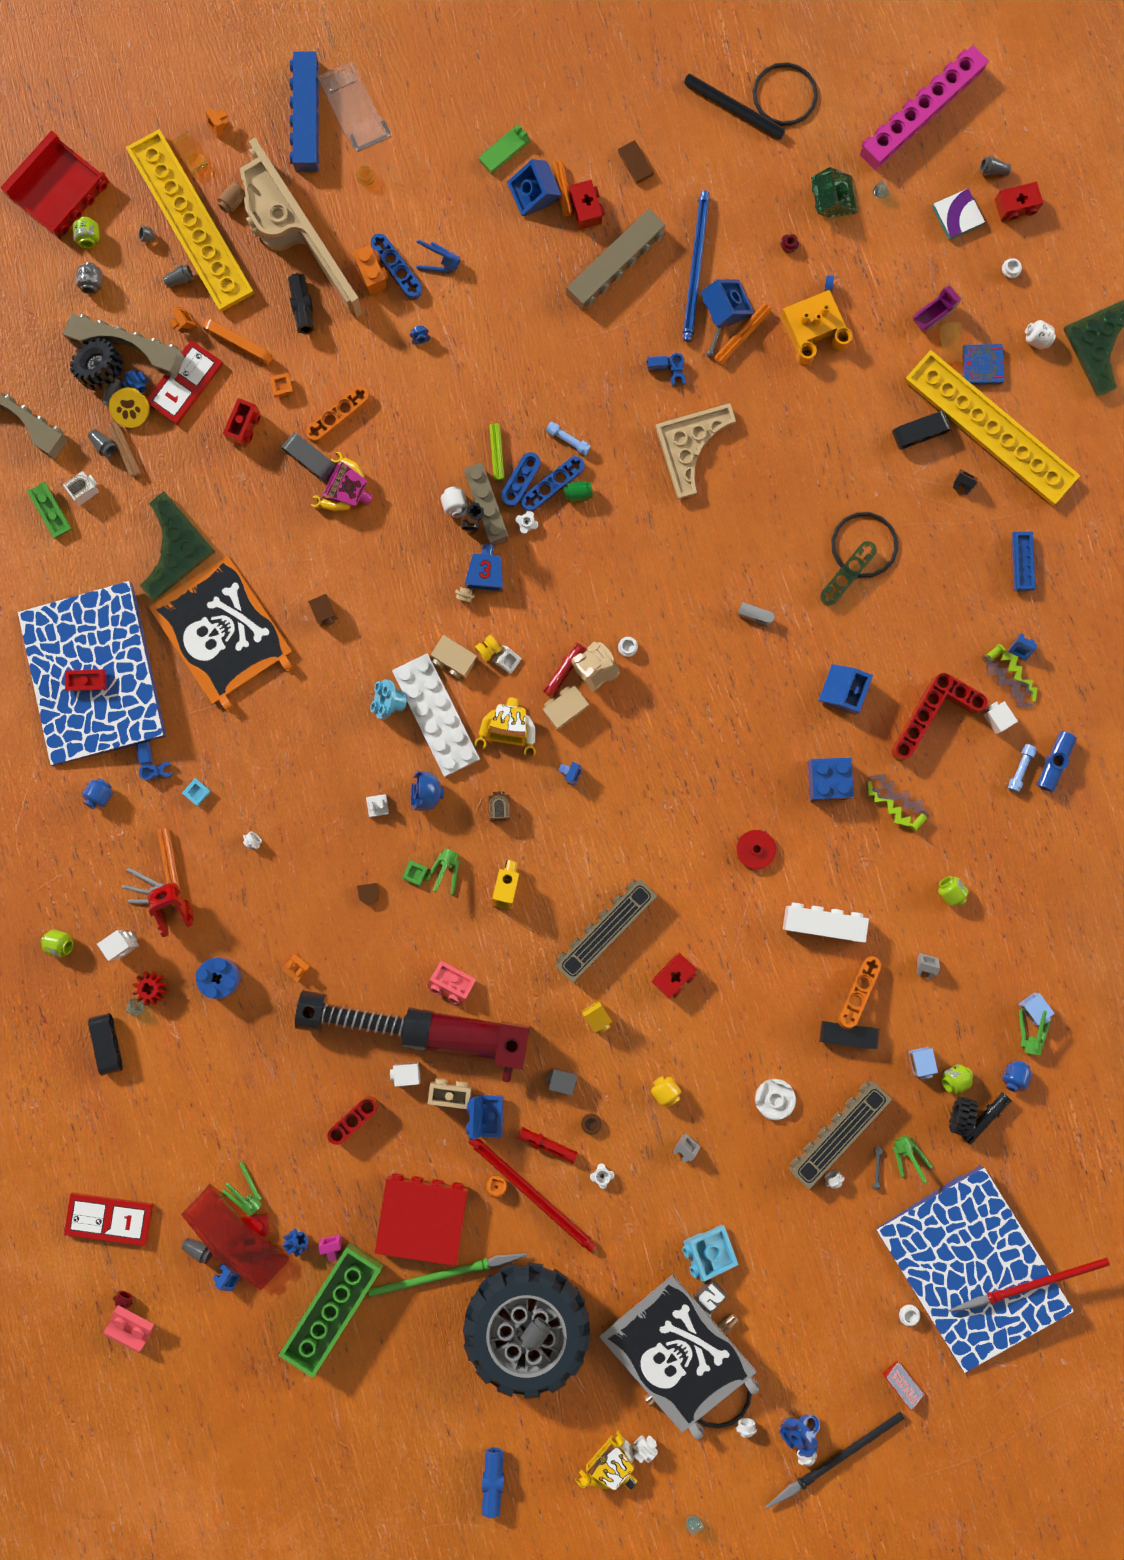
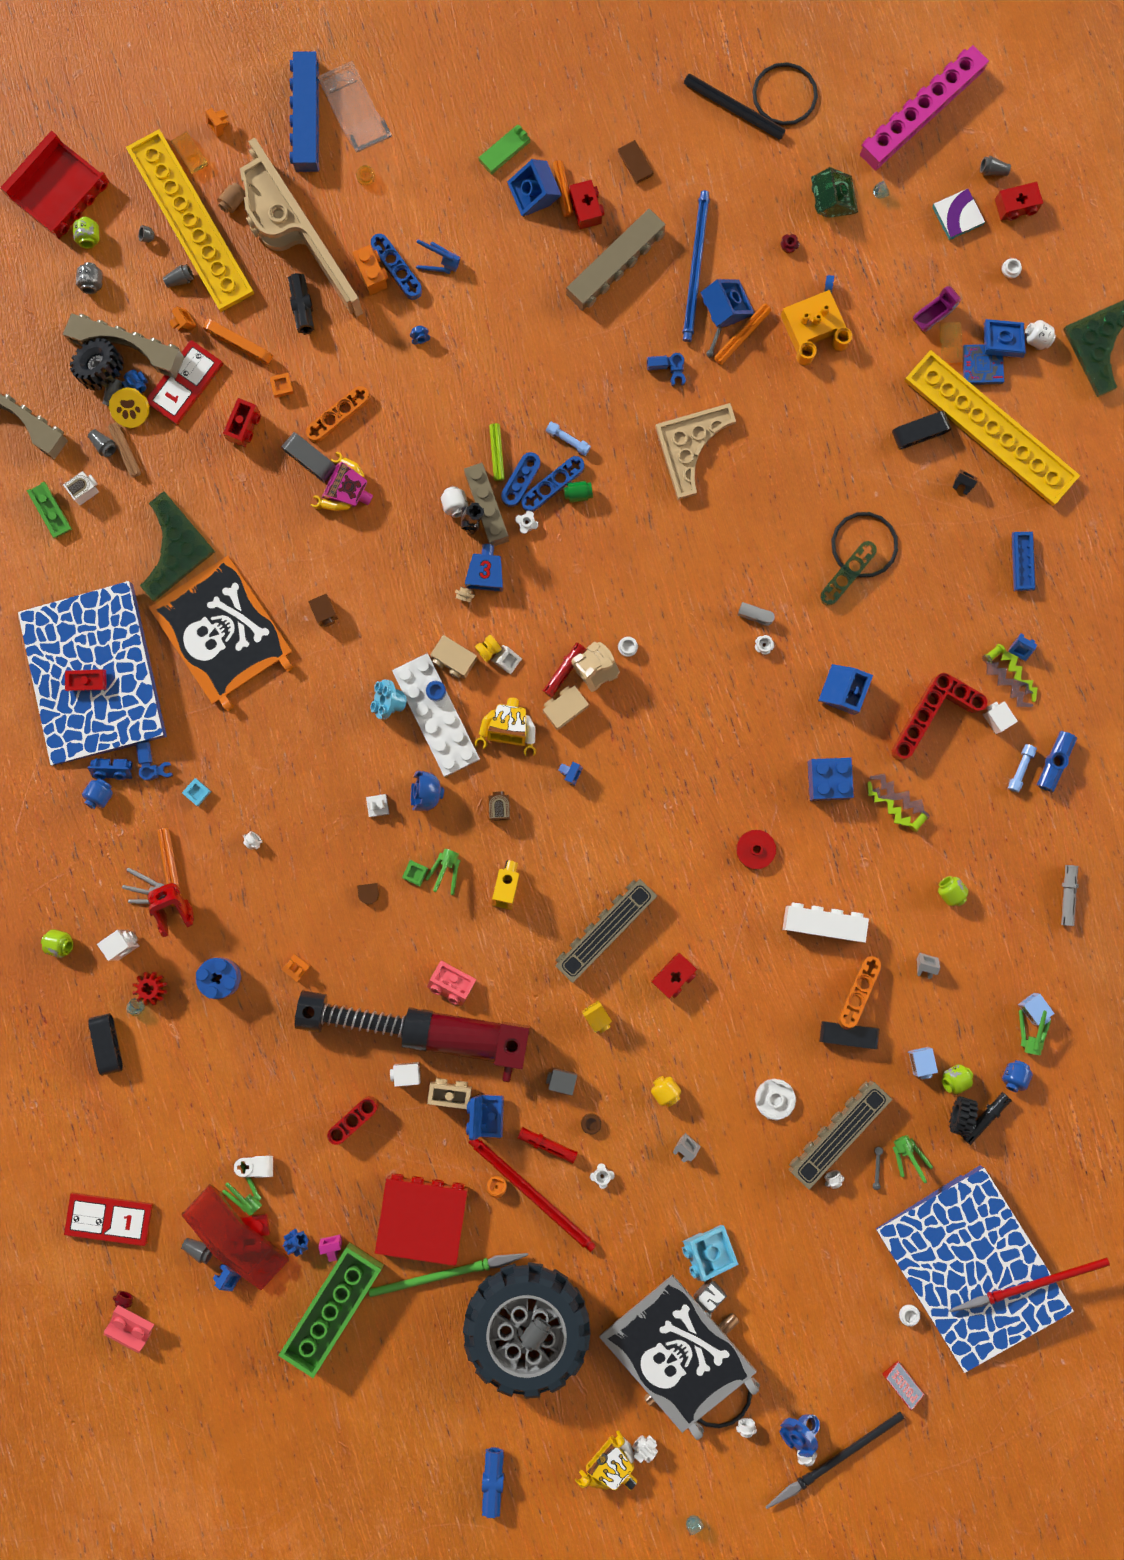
none -> blue hinge [88,758,133,780]
none -> white piece [234,1156,273,1178]
none -> blue tile [426,681,446,701]
none -> white plate [755,635,774,655]
none -> blue tile [984,319,1026,358]
none -> light grey pin [1061,865,1079,926]

